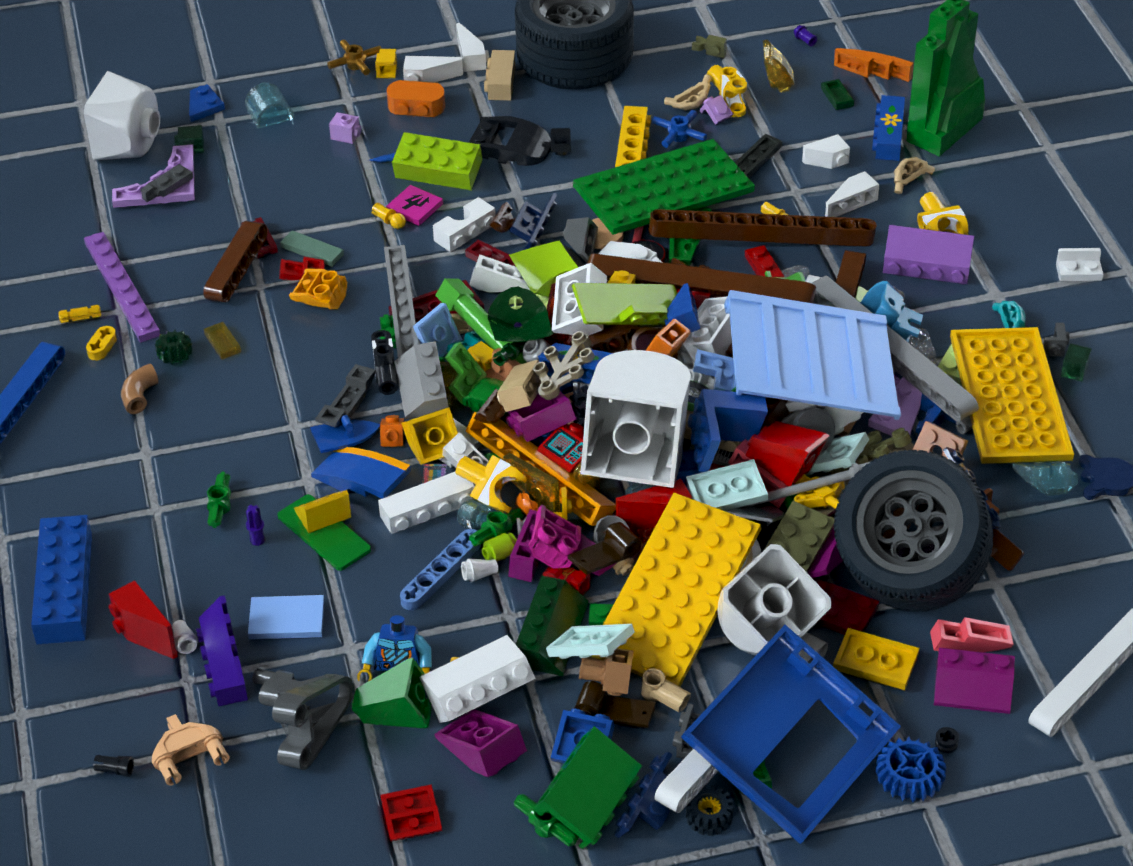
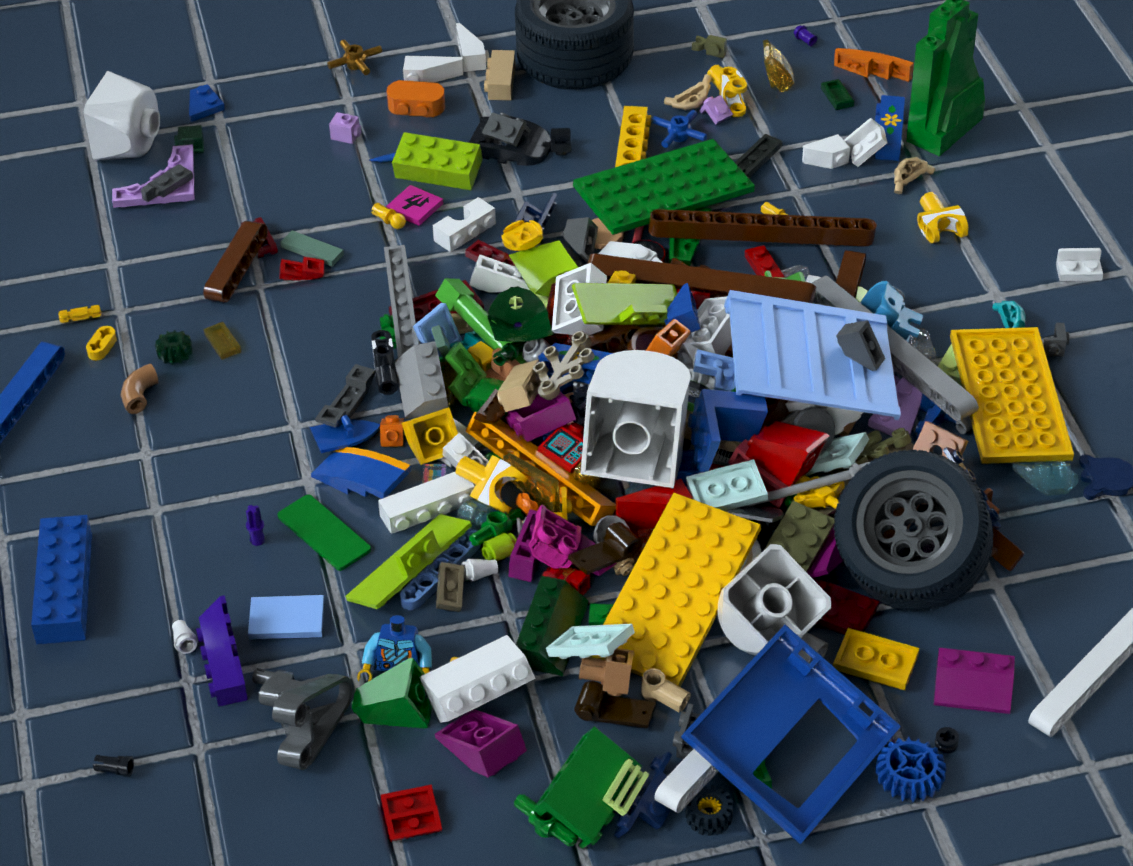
medium lavender plate [84,232,160,342] -> none
red slope [108,580,178,659] -> none
light nougat connector [152,714,230,786] -> none
green axle [207,471,231,528] -> none
clear light blue brick [245,82,294,129] -> none
light orange slope [289,269,348,309] -> none
yellow slope [294,490,351,533] -> none
yellow window [375,49,397,78] -> none
reddish brown plate [489,202,515,233] -> none
blue plate [550,709,615,764] -> none
white slope [825,171,879,217] -> none
medium lavender slope [883,225,974,284] -> none
coral slope [930,617,1014,652] -> none
clear green brick [1061,343,1092,382] -> none
none -> lime bracket [345,514,472,609]
none -> sand green tile [431,325,451,365]
none -> dark tan plate [436,562,464,612]
none -> dark grey bracket [482,112,531,146]
none -> yellow tile [501,220,543,251]
none -> yellowish green tile [602,759,649,816]
none -> dark grey slope [836,320,885,371]
none -> white bracket [844,118,887,167]

